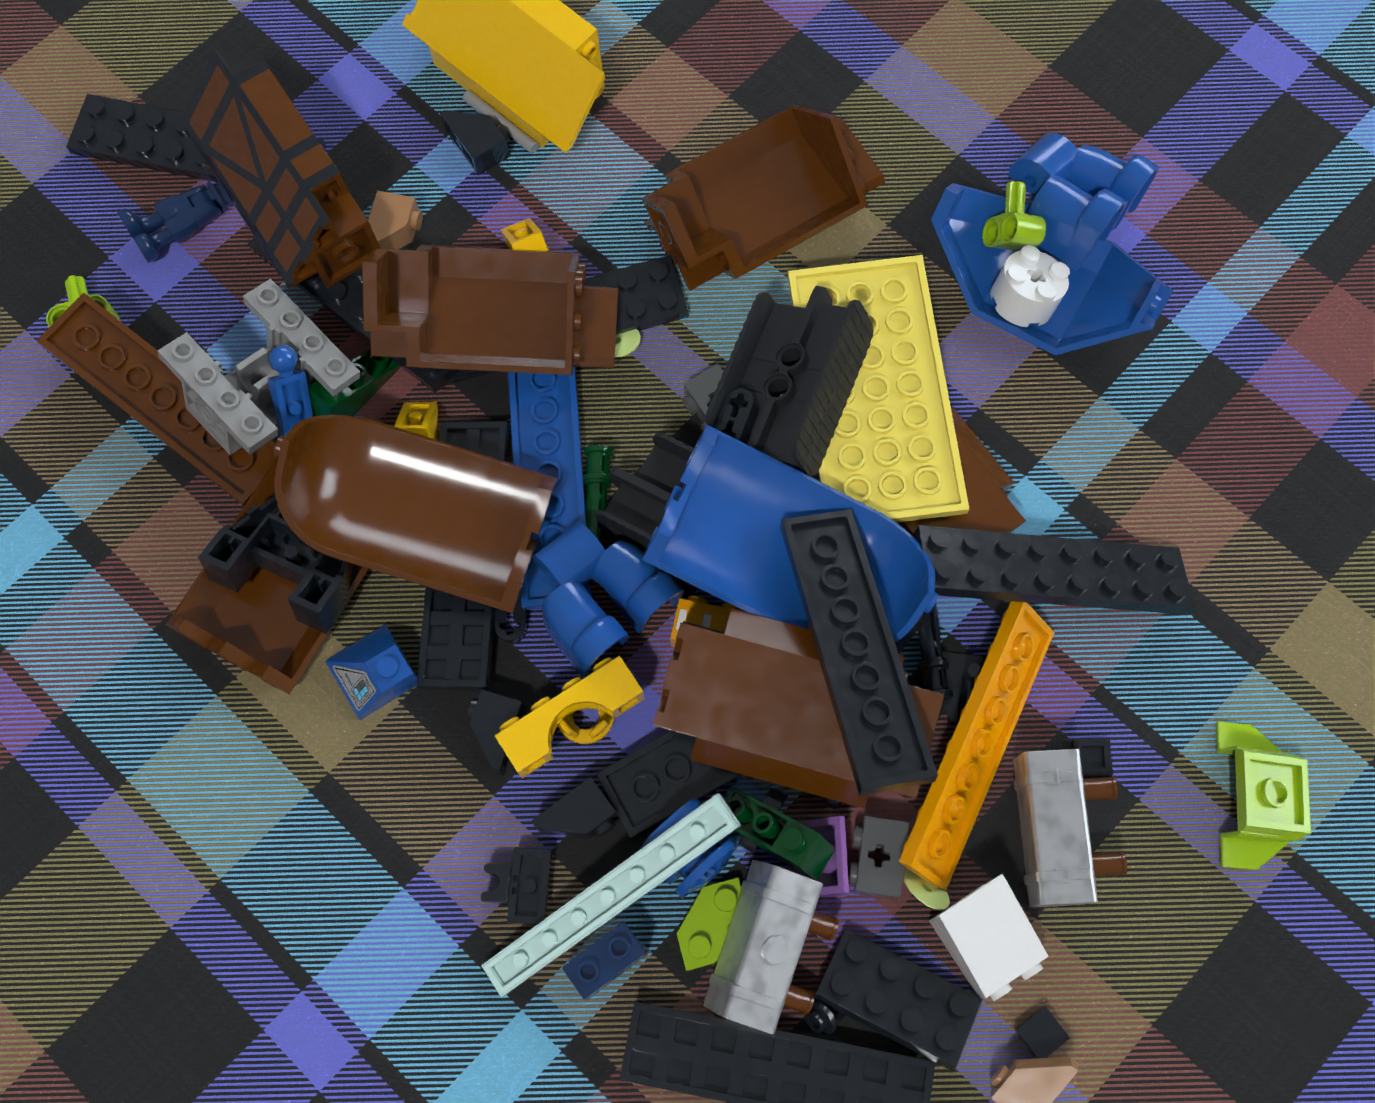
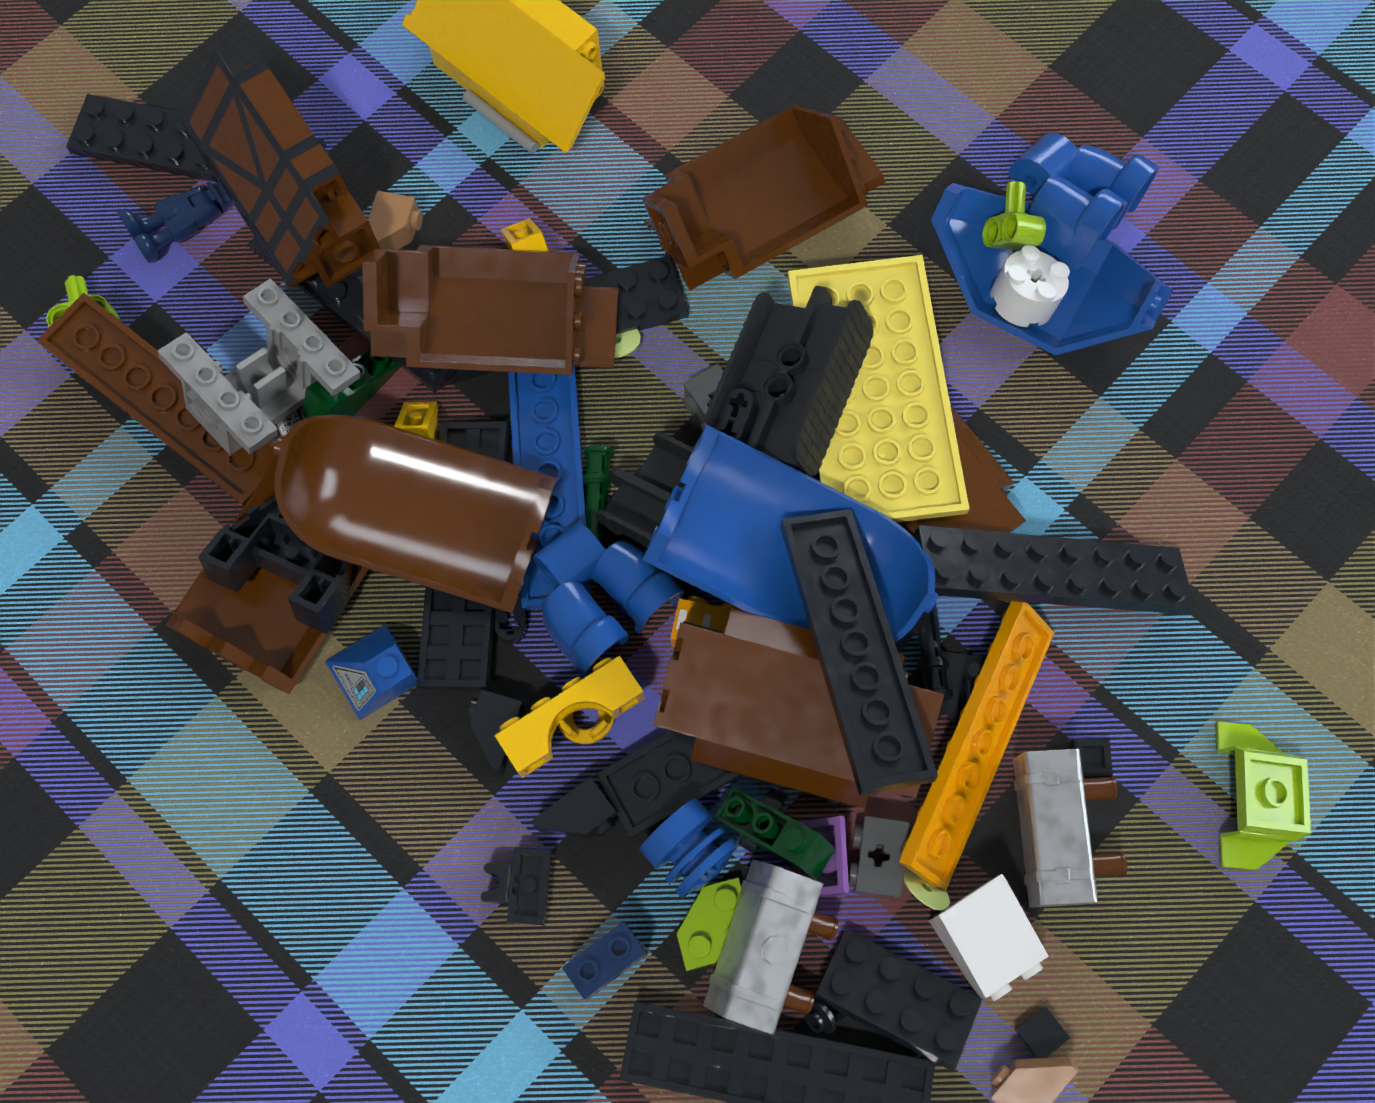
blue plate [268,345,313,437] -> none
black slope [440,110,510,176] -> none
light aqua tile [481,794,741,997] -> none

